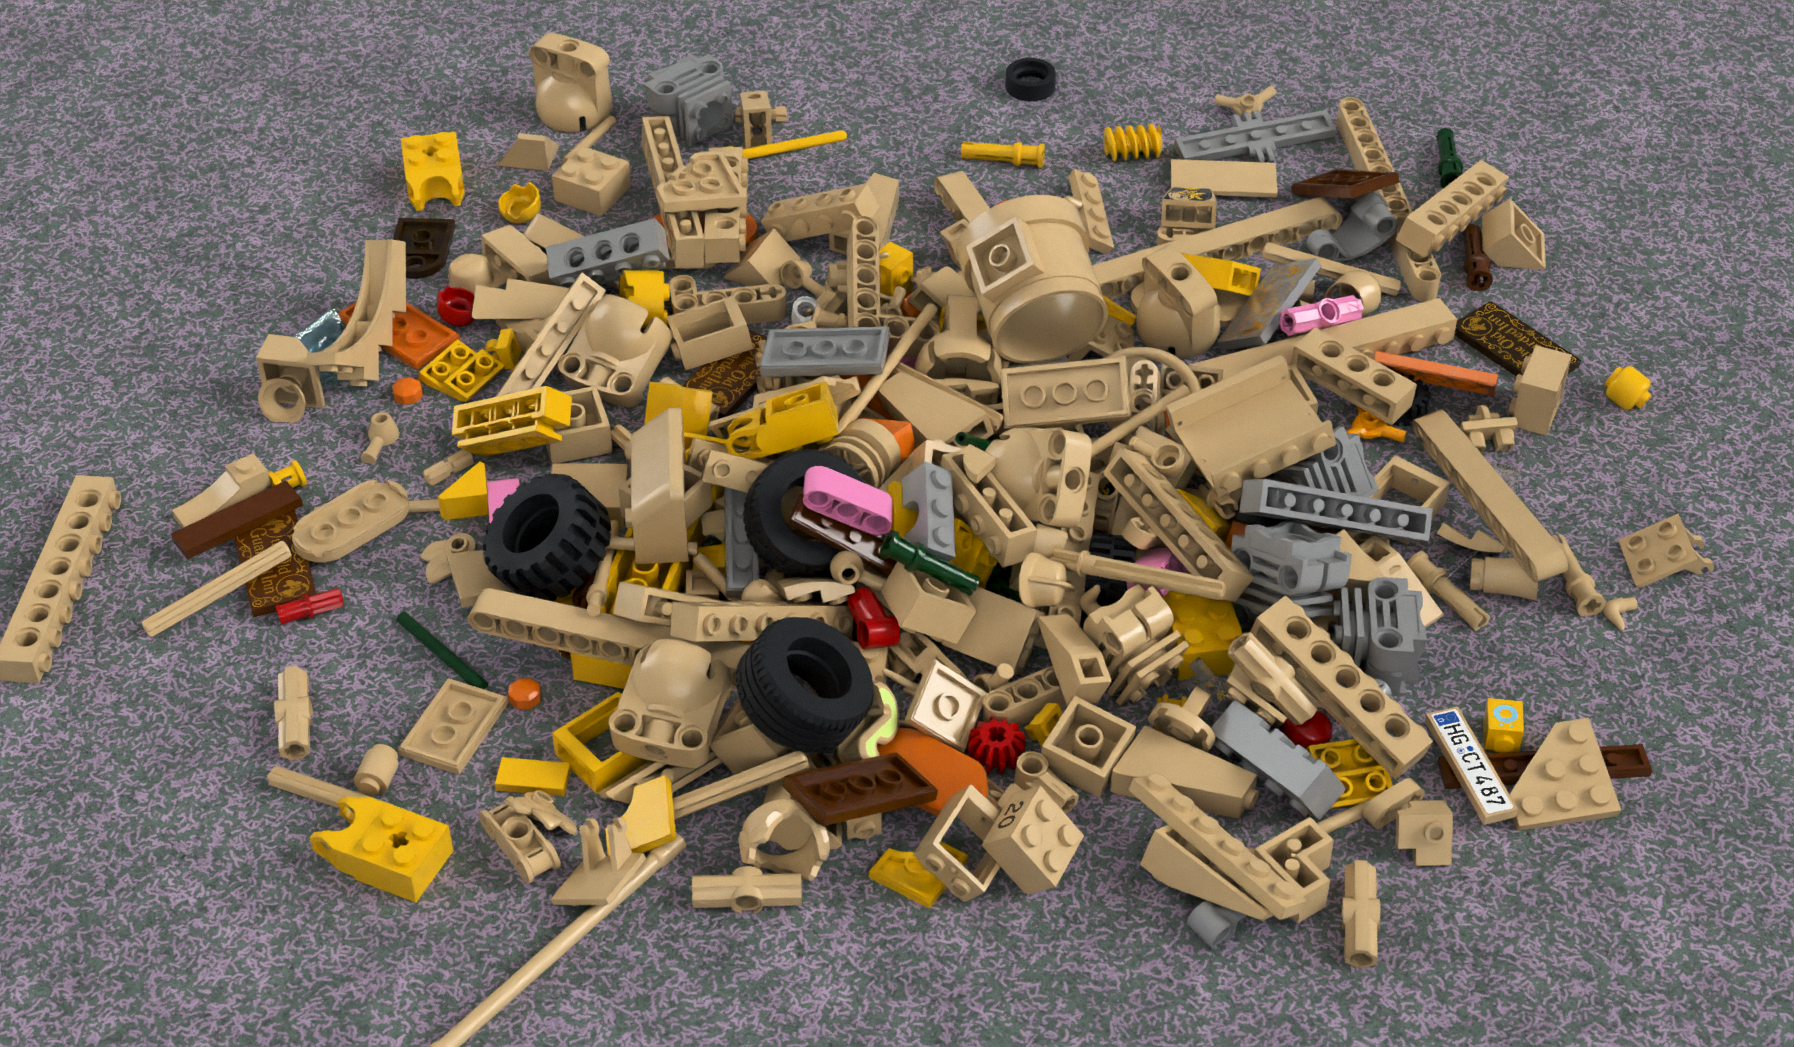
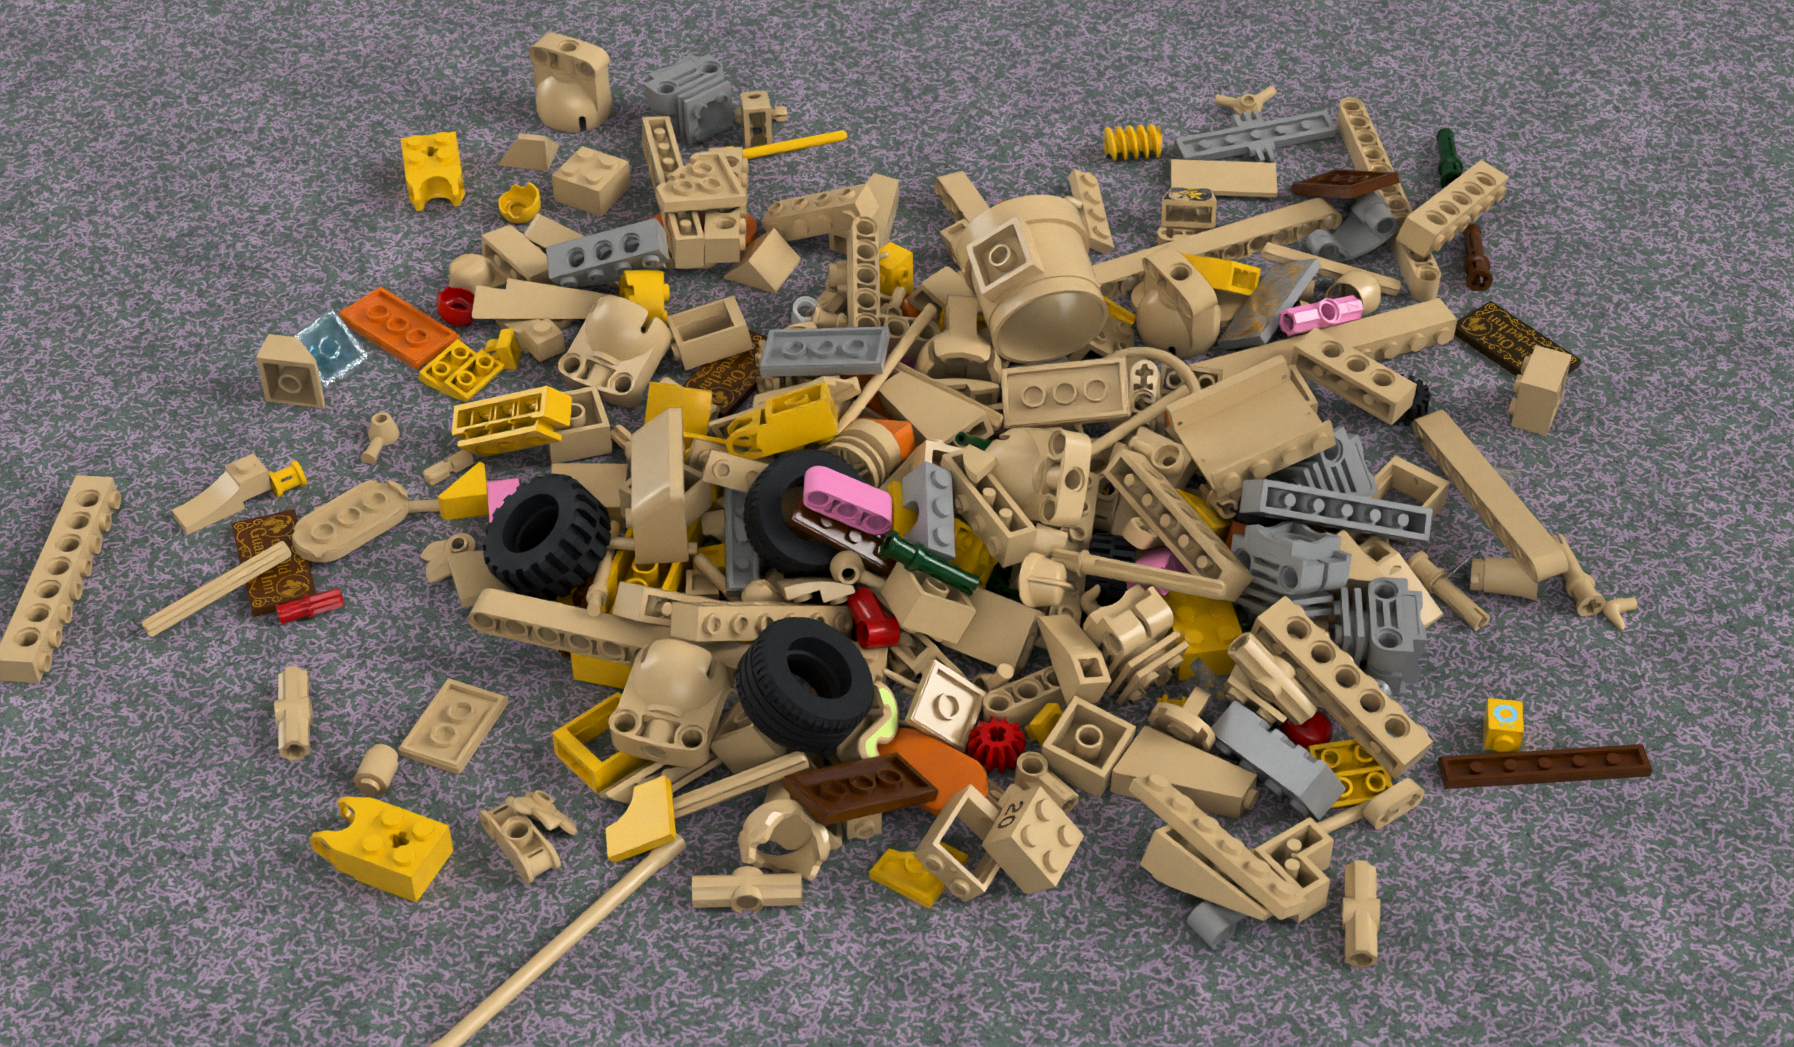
reddish brown tile [171,481,303,560] -> none
tan piece [258,378,306,423] -> none
tan axle [267,766,393,814] -> none
tan arch [307,239,406,387] -> none
orange tile [392,377,423,405] -> none
dark brown tile [393,218,456,279] -> none
dark green bar [397,612,488,689] -> none
tan plate [495,273,606,397] -> none
yellow tile [495,757,571,797] -> none
orange tile [508,678,541,710] -> none
tan plate [550,818,646,906] -> none
tan bar [562,115,616,164] -> none
tan beam [669,275,787,324] -> none
tan bar [780,259,826,299] -> none
tan axle [911,266,936,288] -> none
yellow pin [961,141,1045,168] -> none
black tyre [1005,58,1056,102] -> none
light orange piece [1346,406,1407,443] -> none
orange tile [1374,351,1498,396] -> none
tan brick [1395,800,1453,866] -> none
tile [1425,706,1518,825] -> none
tan slope [1437,523,1508,554] -> none
tan hips [1460,405,1518,453] -> none
tan slope [1481,199,1546,270] -> none
tan plate [1509,718,1621,831] -> none
yellow head [1604,366,1652,410] -> none
tan plate [1618,514,1714,588] -> none

